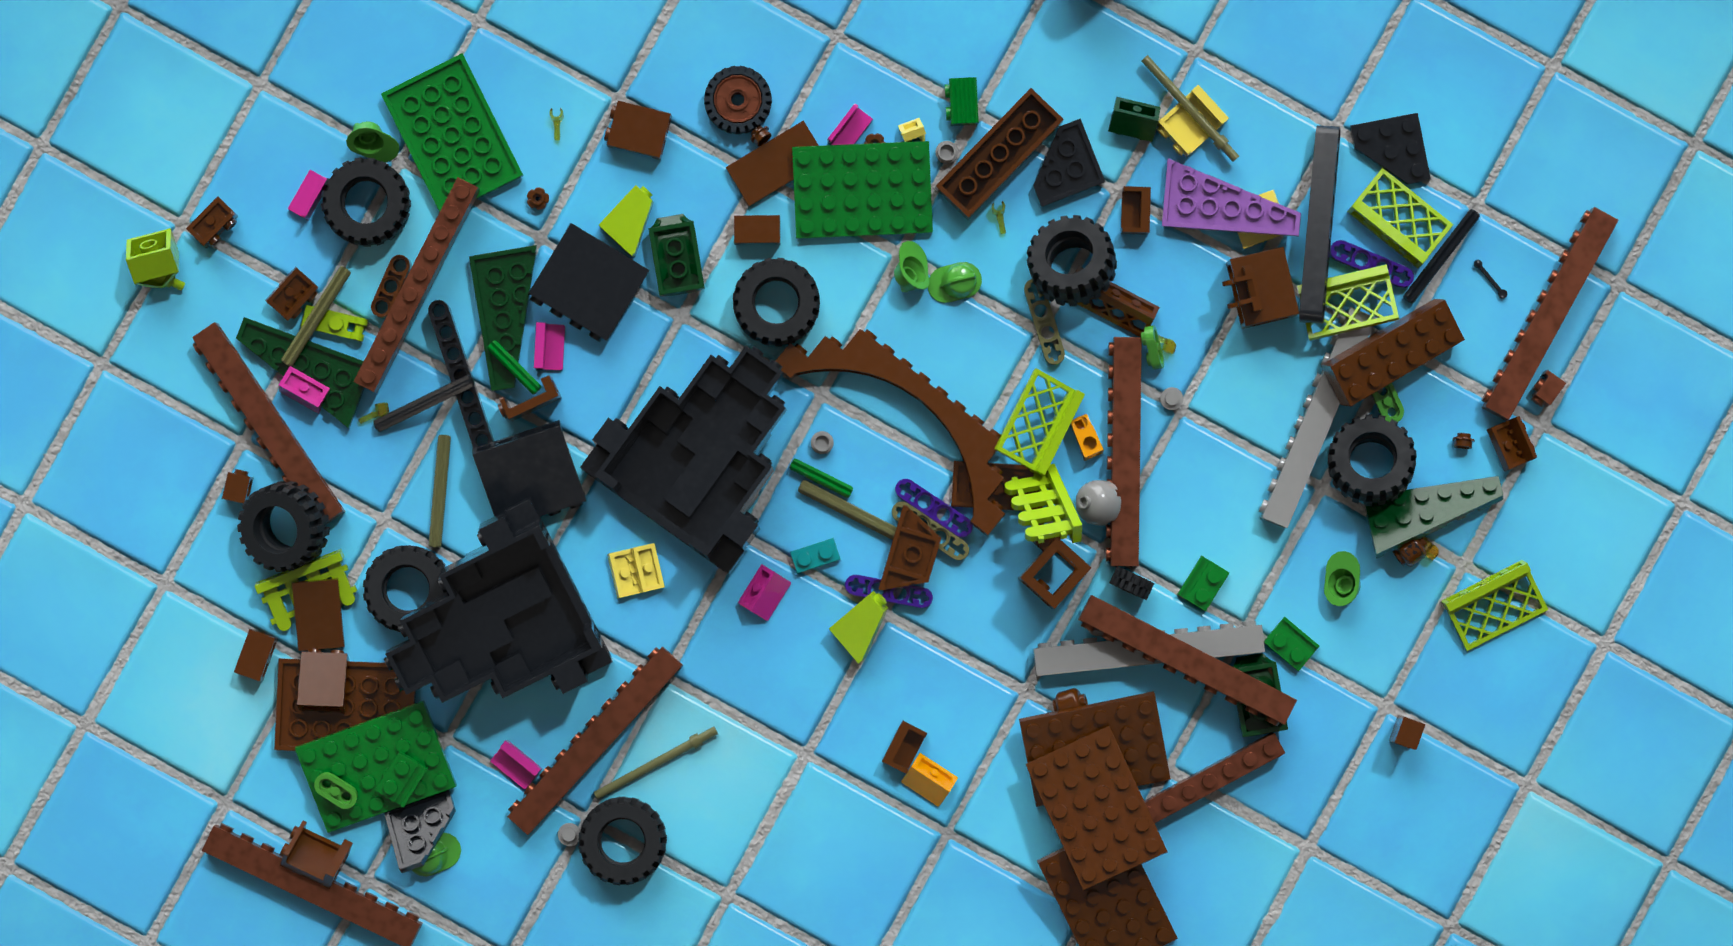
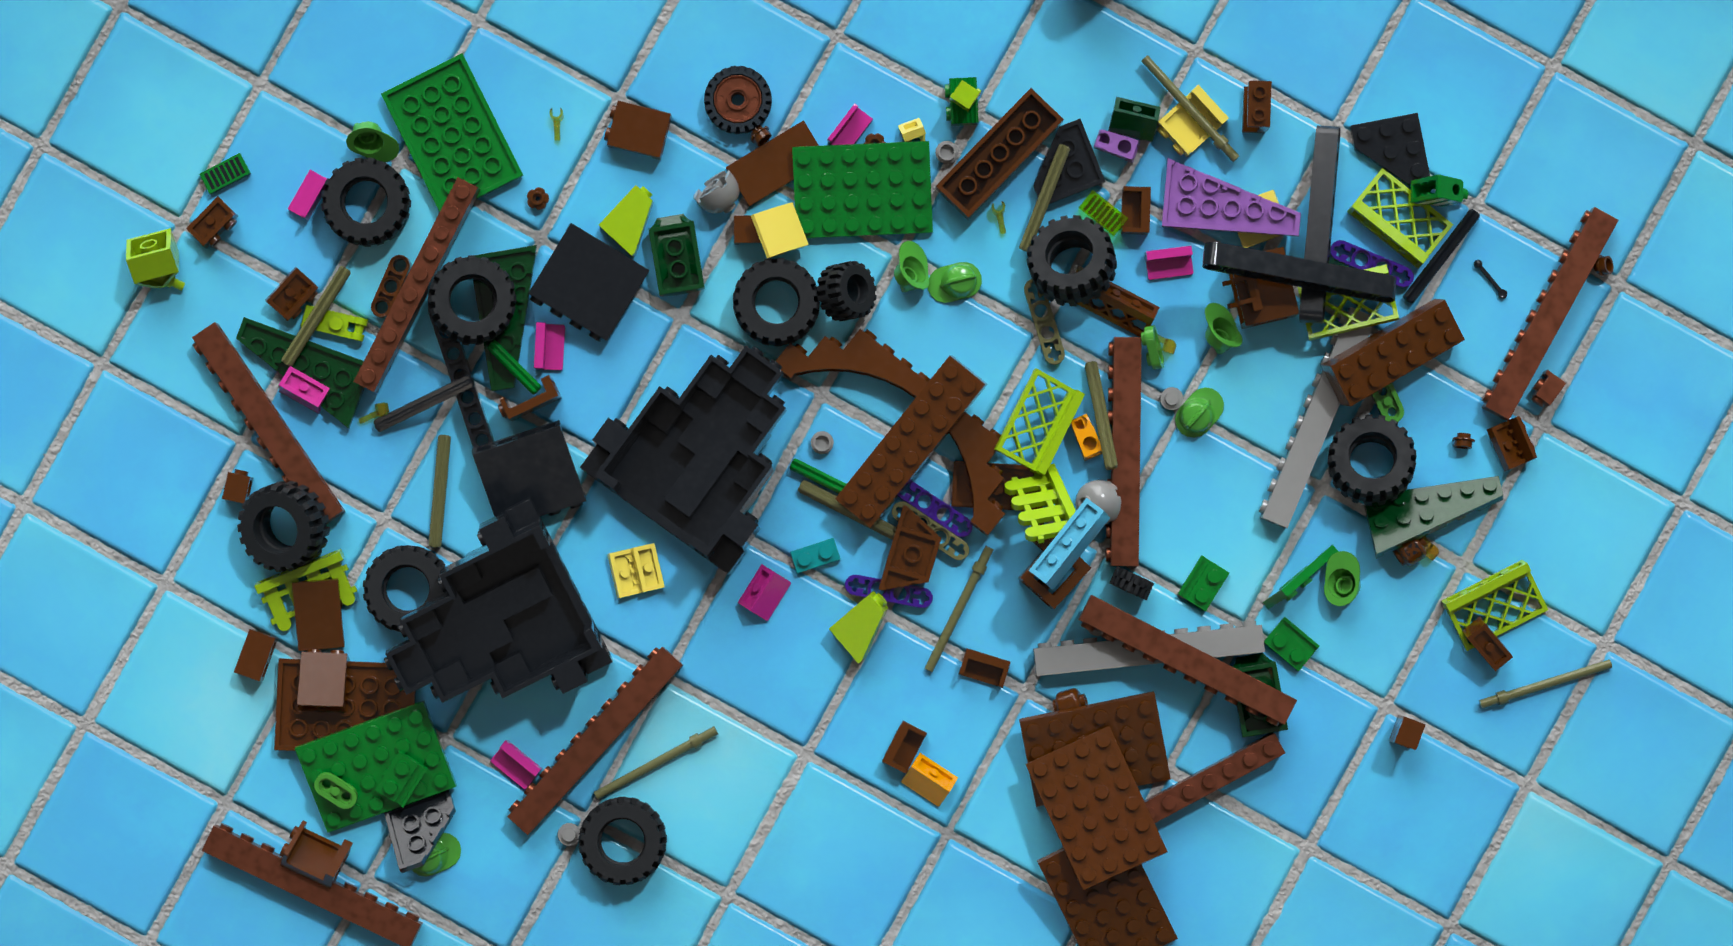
none -> green tile [200,153,251,194]
none -> black tyre [428,255,516,345]
none -> light grey cylinder [694,170,740,214]
none -> light yellow slope [751,202,809,258]
none -> black tyre [817,261,877,321]
none -> reddish brown brick [835,355,988,528]
none -> olive bar [925,546,994,672]
none -> lime panel [949,80,981,112]
none -> reddish brown panel [959,648,1010,688]
none -> olive axle [1019,144,1070,252]
none -> medium azure panel [1029,498,1110,590]
none -> clear neon green tile [1079,190,1128,236]
none -> olive axle [1085,361,1118,470]
none -> medium lavender leg [1093,130,1140,163]
none -> dark pink panel [1145,246,1193,280]
none -> bright green piece [1175,388,1224,438]
none -> black beam [1202,242,1397,303]
none -> bright green piece [1204,303,1243,354]
none -> reddish brown panel [1242,81,1272,133]
none -> green wing [1262,545,1339,609]
none -> green torso [1410,175,1468,207]
none -> reddish brown panel [1463,616,1513,671]
none -> olive bar [1479,660,1612,709]
none -> reddish brown plate [1594,255,1614,277]

